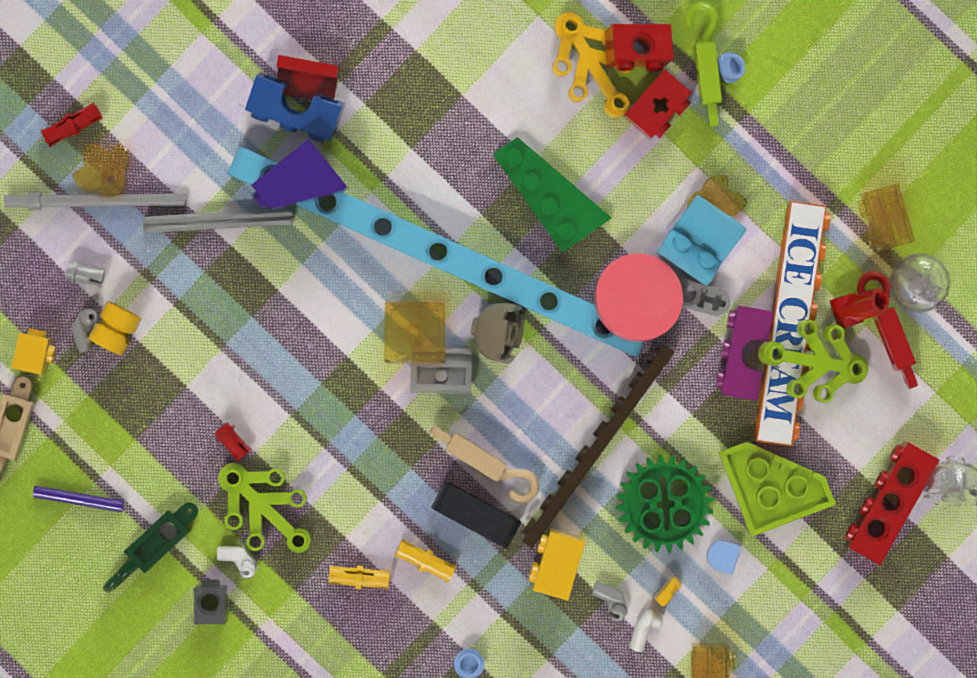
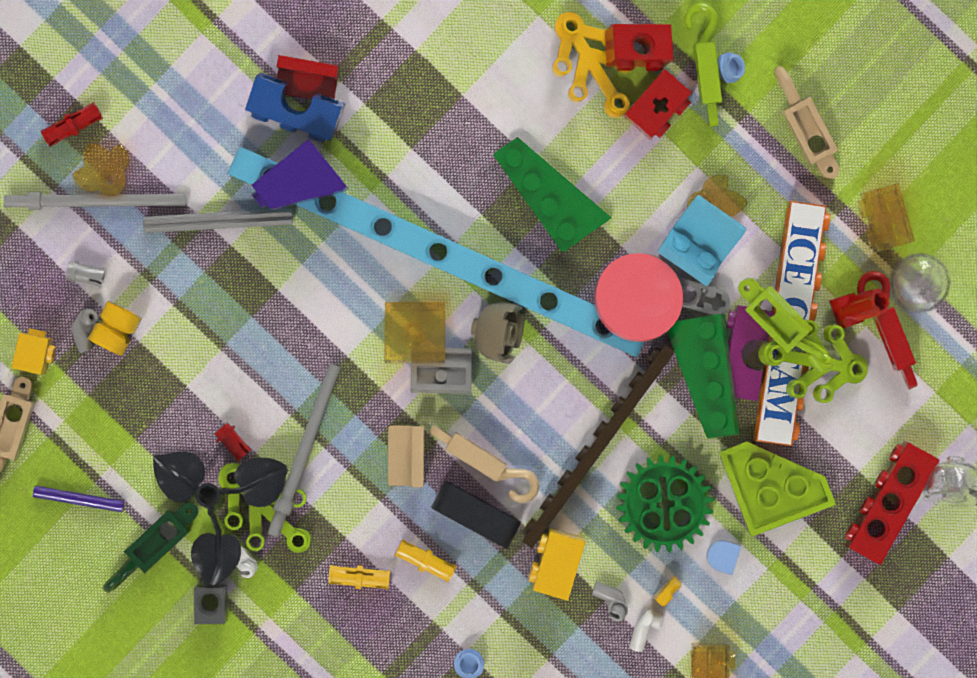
none -> black plant [153,452,288,586]
none -> light grey bar [267,364,341,538]
none -> tan panel [388,425,425,487]
none -> green wing [667,314,740,439]
none -> lime piece [738,278,833,373]
none -> tan piece [774,66,839,179]

